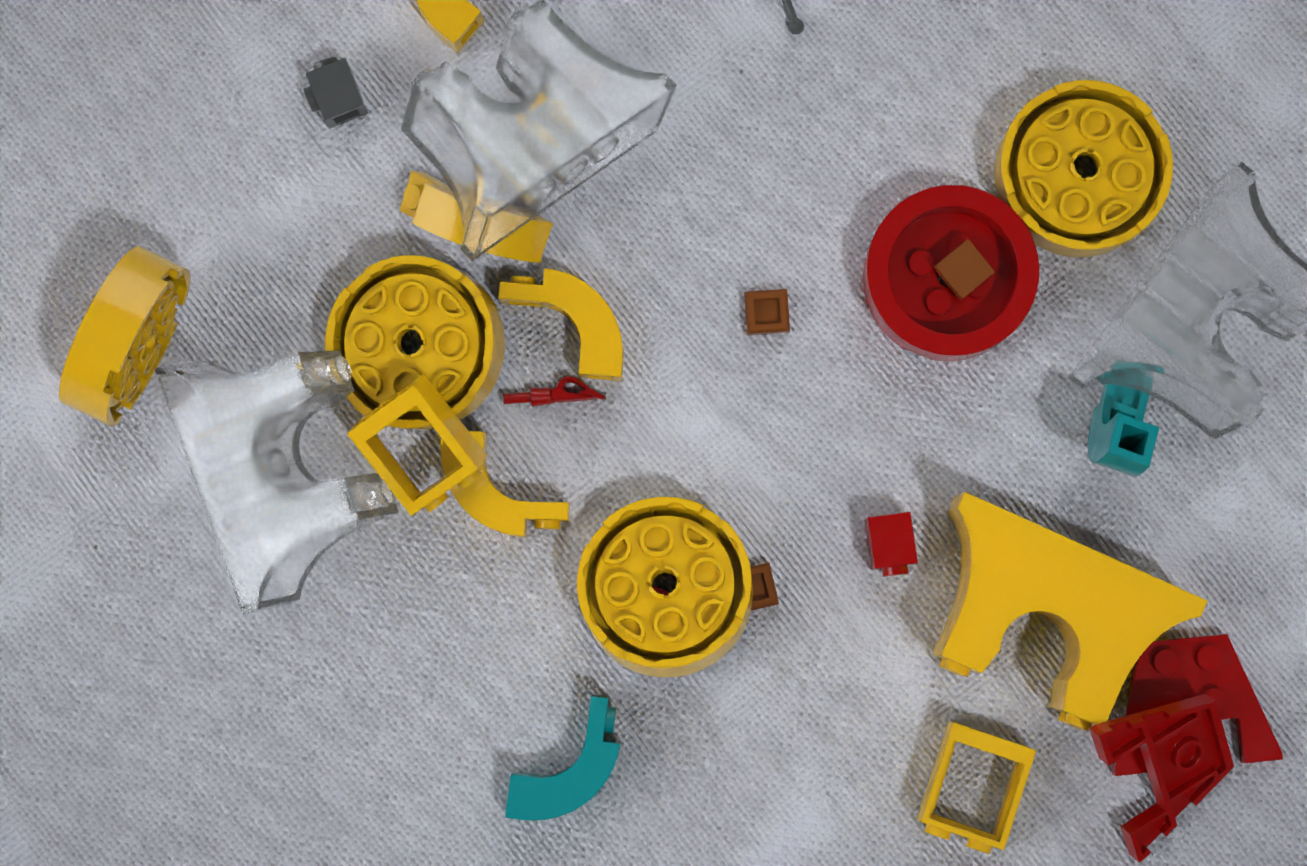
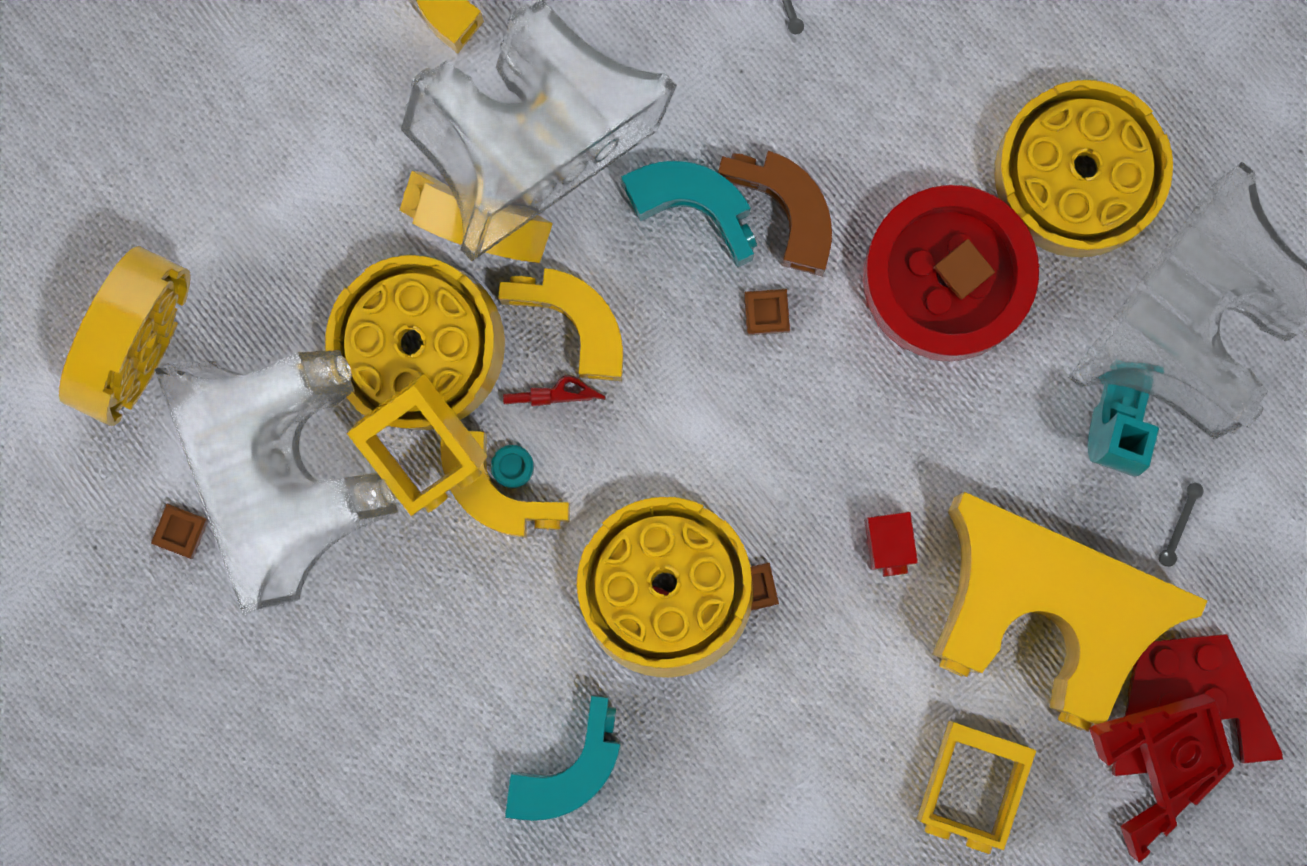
dark grey brick [303,57,369,129] -> none
none -> dark orange tile [151,504,209,559]
none -> teal tile [491,445,534,489]
none -> teal arch [621,161,757,268]
none -> dark orange arch [718,151,832,277]
none -> dark grey hinge [1159,482,1204,567]

